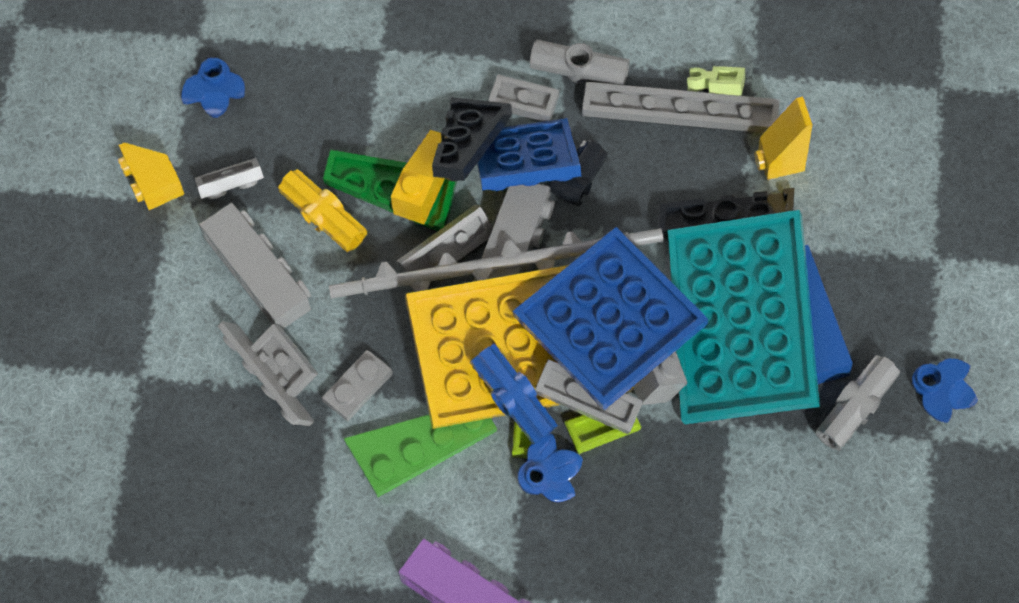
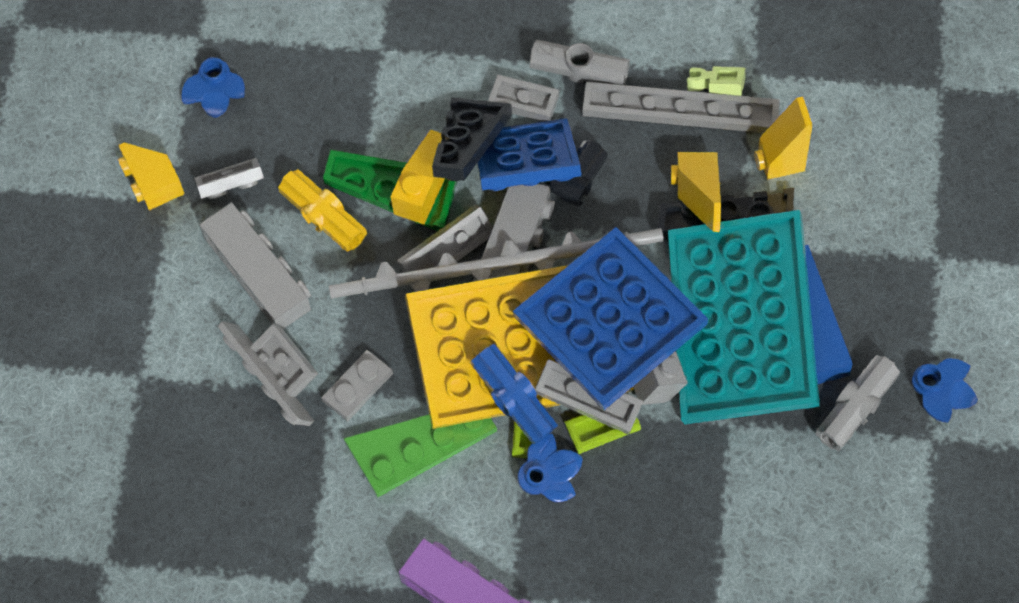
none -> yellow slope [671,152,721,232]

